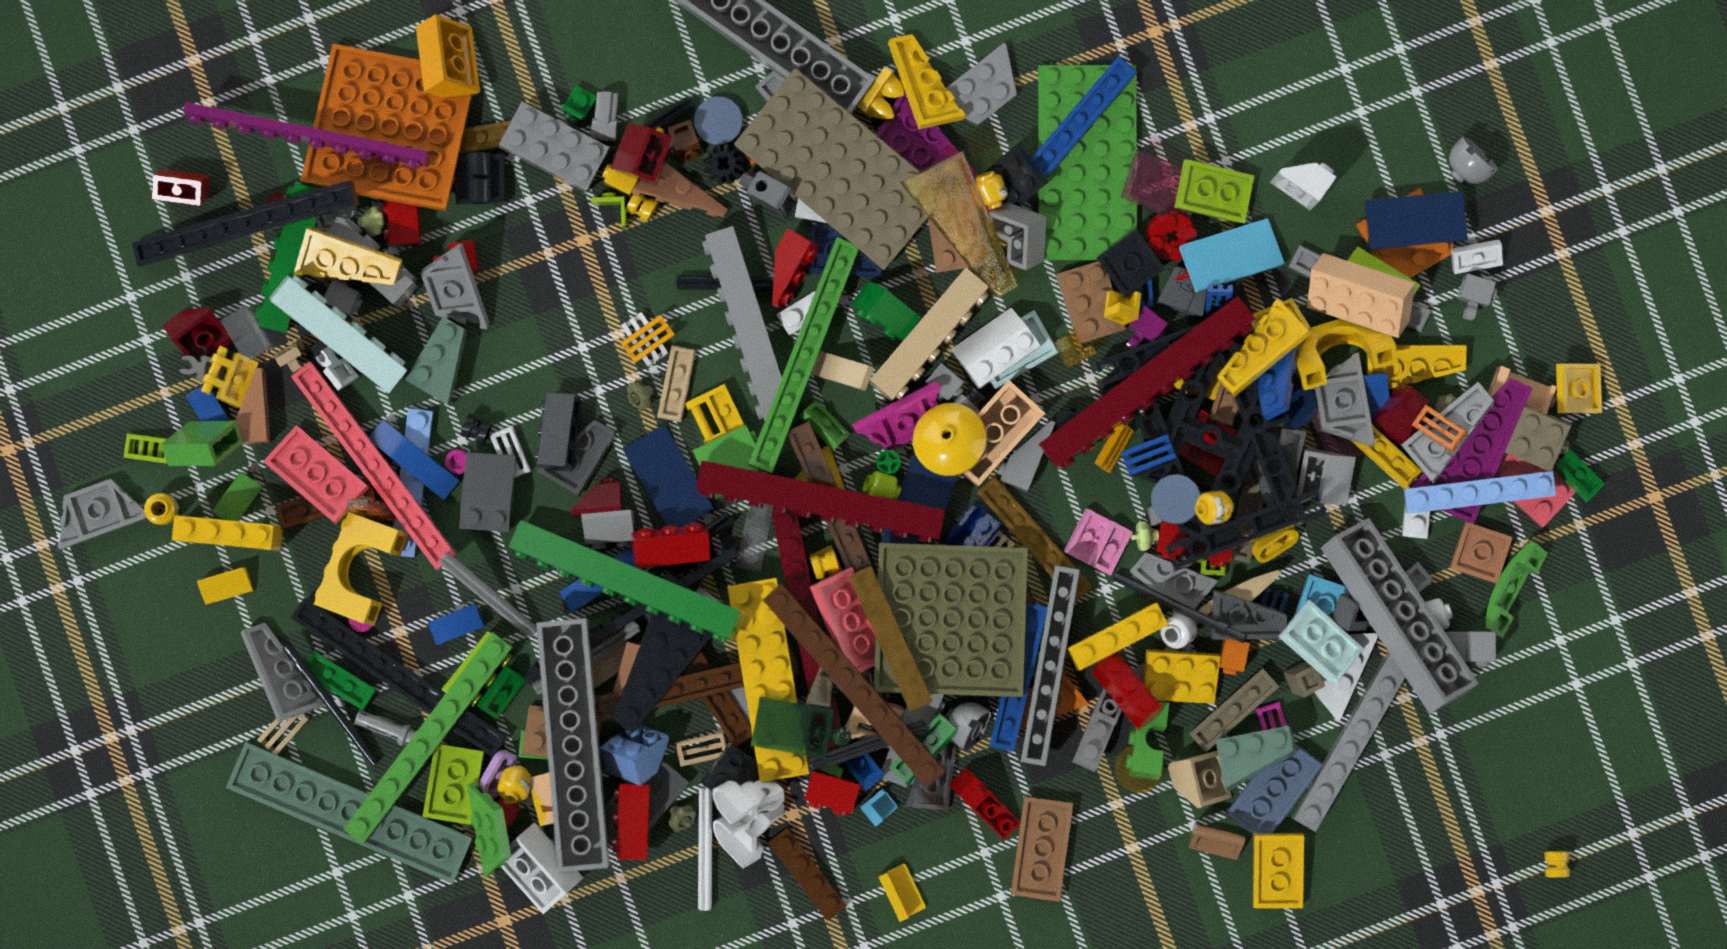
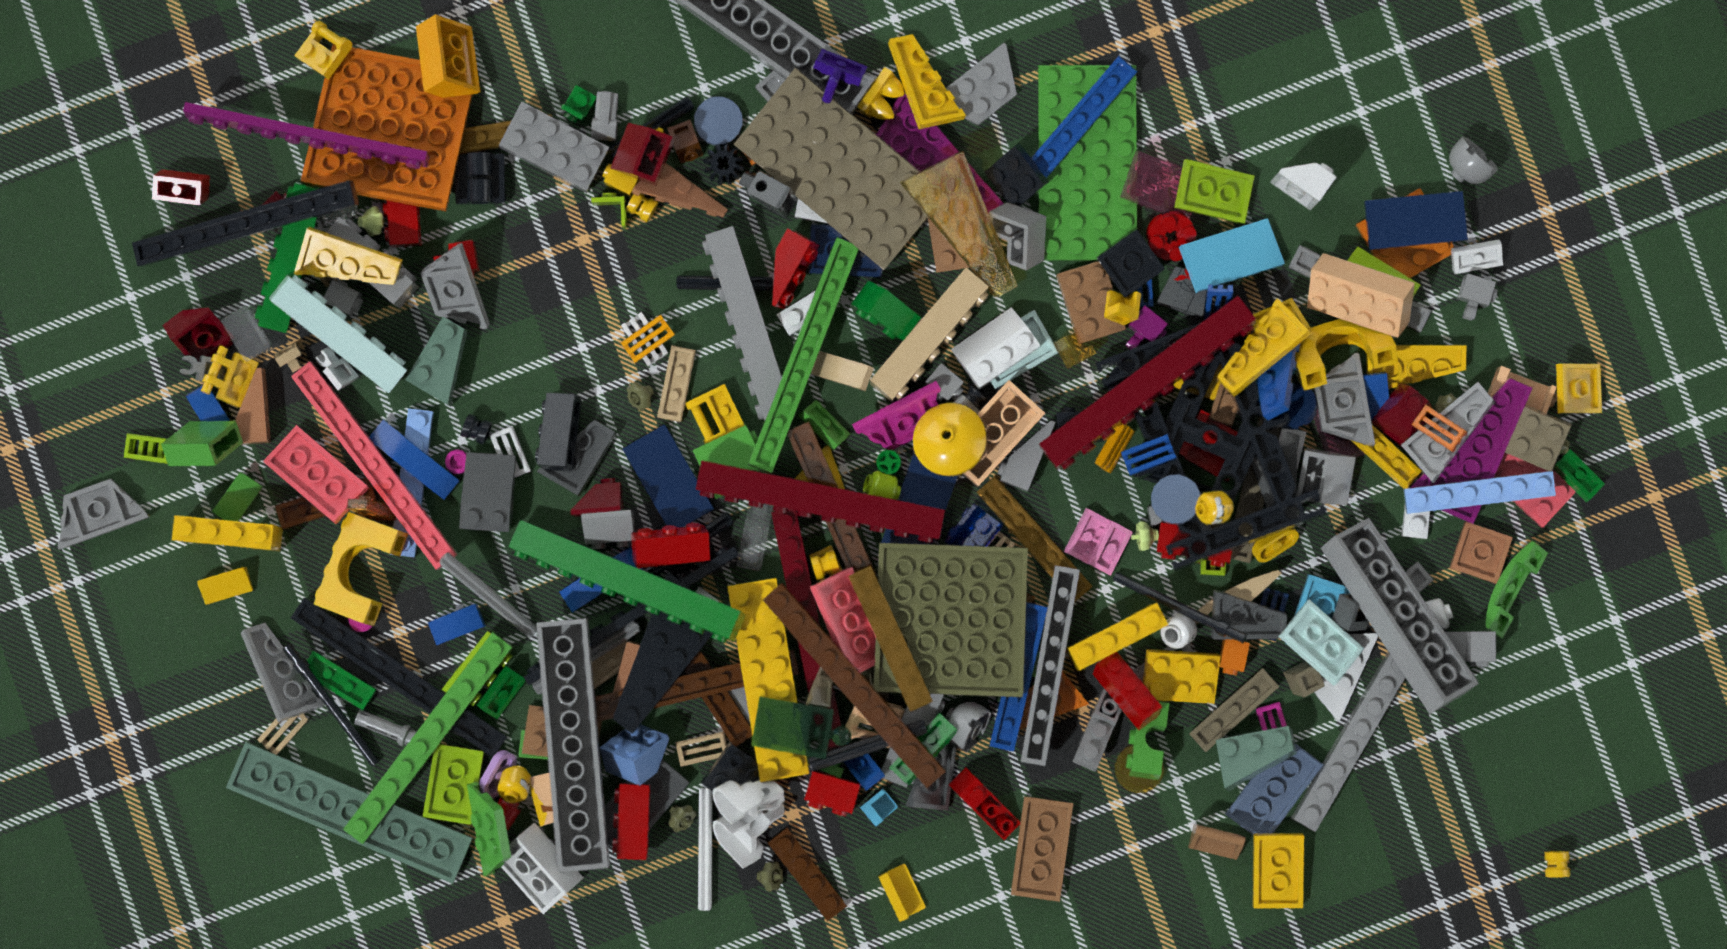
yellow head [144,493,179,525] -> none
yellow head [972,171,1007,210] -> none
light grey wing [1129,552,1218,613] -> none
tan slope [1167,750,1232,808] -> none
none -> yellow plate [294,21,352,80]
none -> olive piece [757,861,783,892]
none -> dark purple plate [813,49,867,103]

